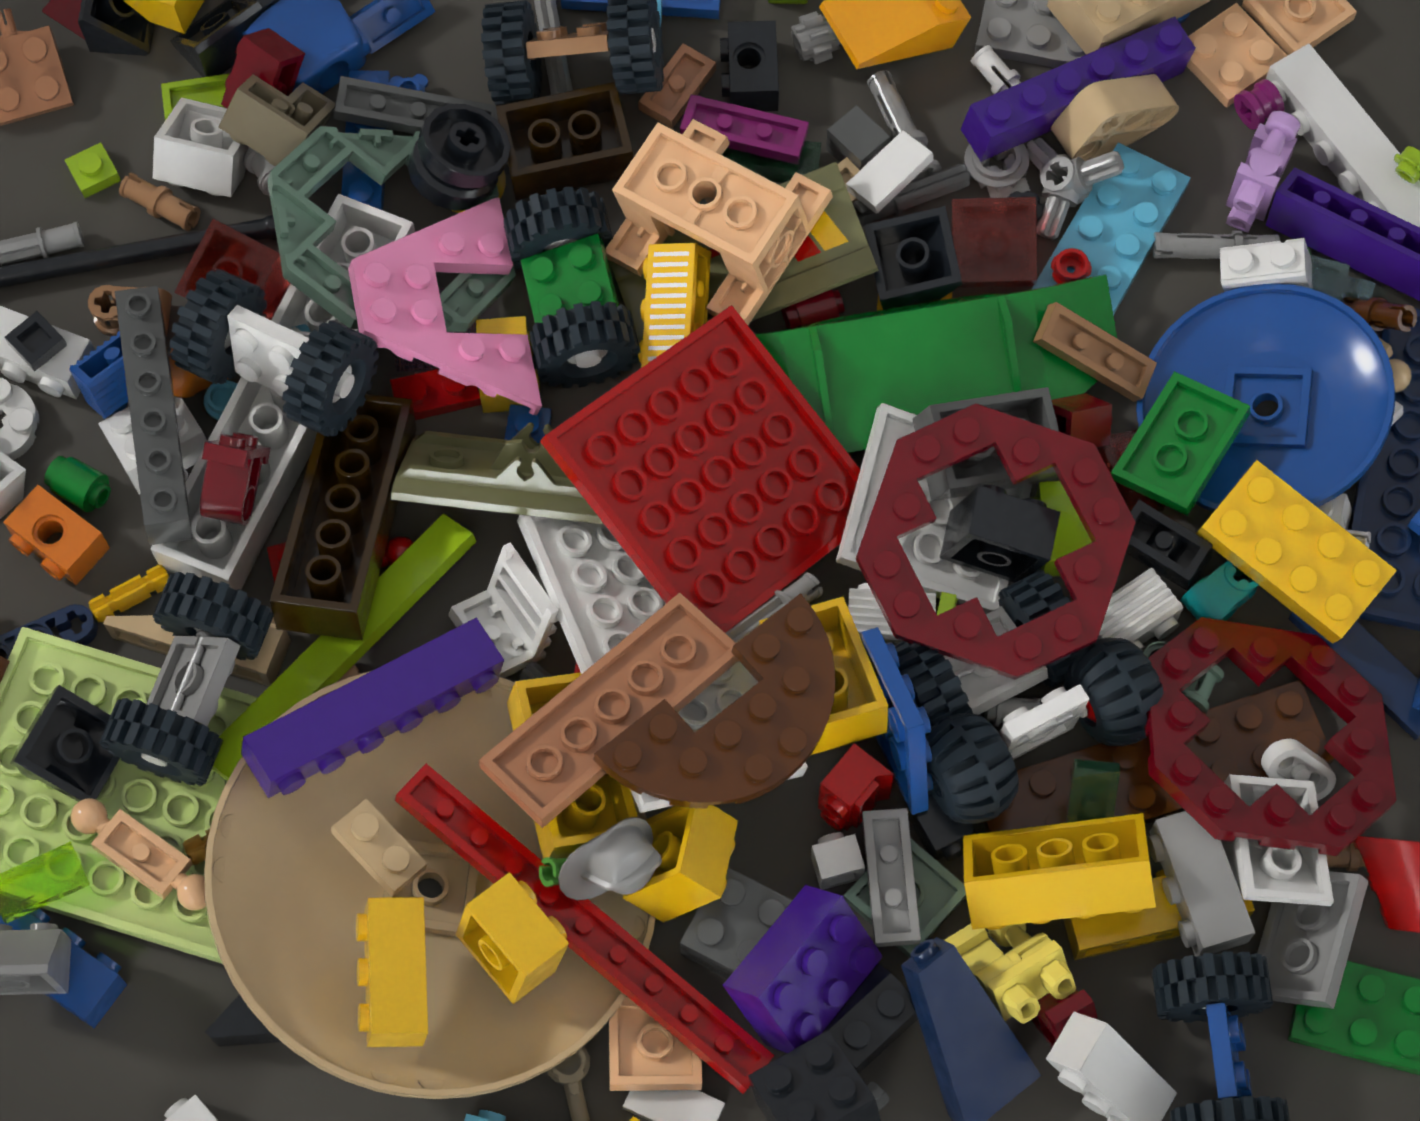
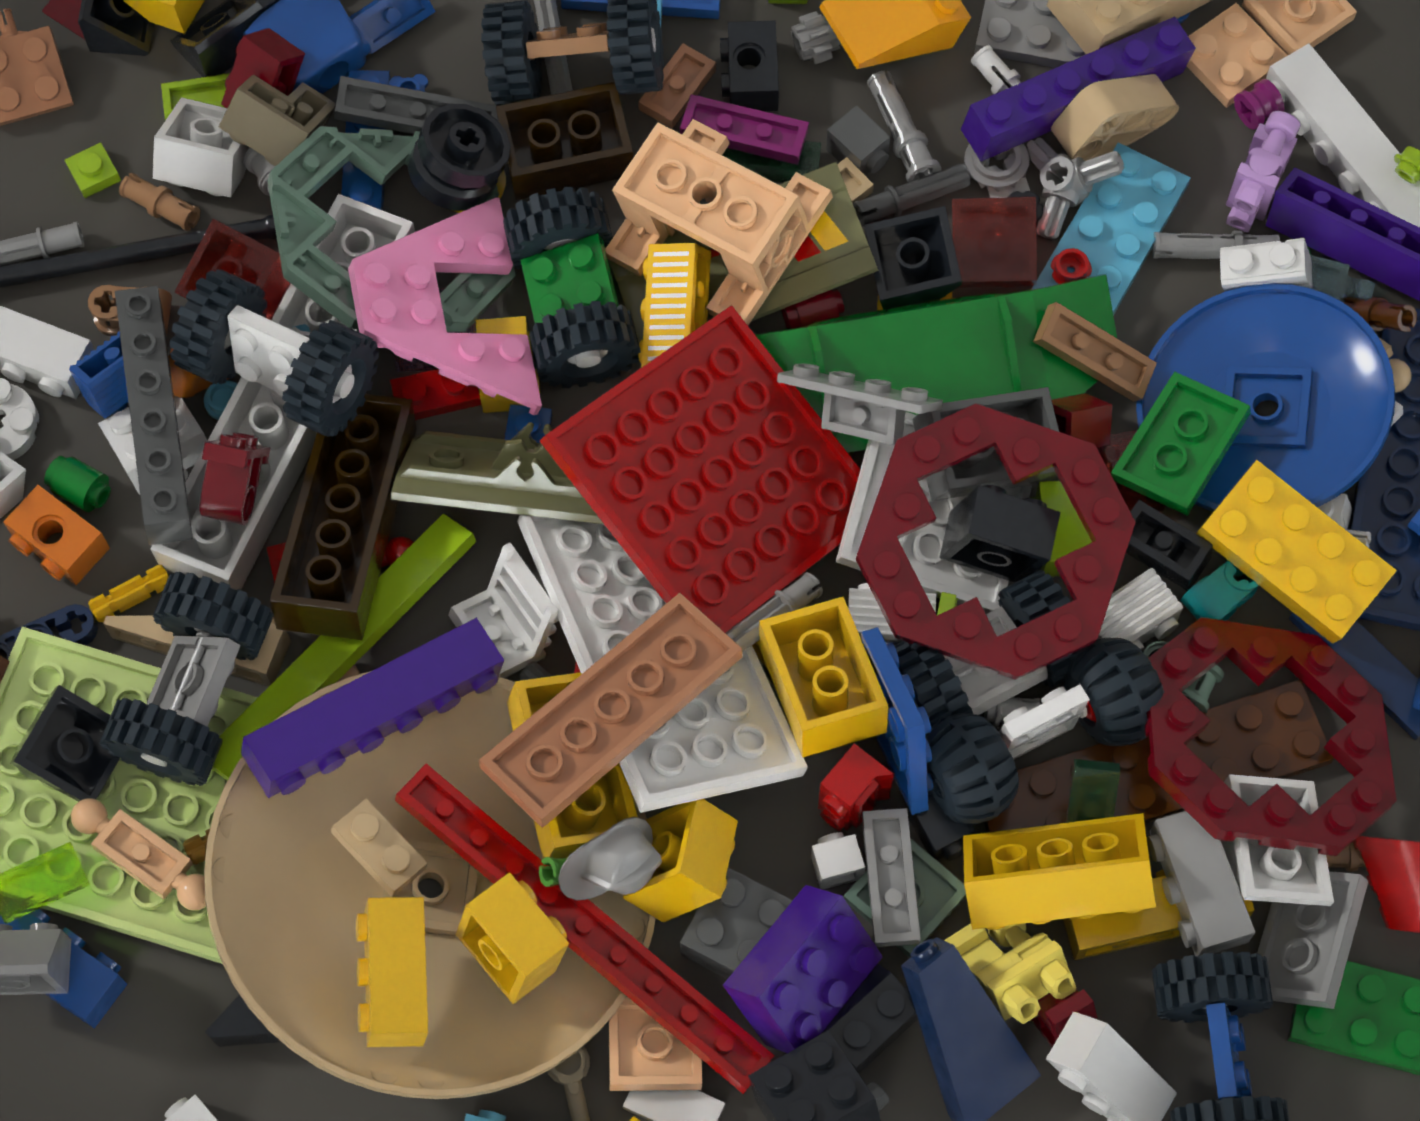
black plate [4,311,67,372] -> none
reddish brown plate [593,593,835,809] -> none
white tile [846,130,934,214] -> none
white plate [1261,739,1336,801] -> none
none -> light grey bracket [777,364,943,445]

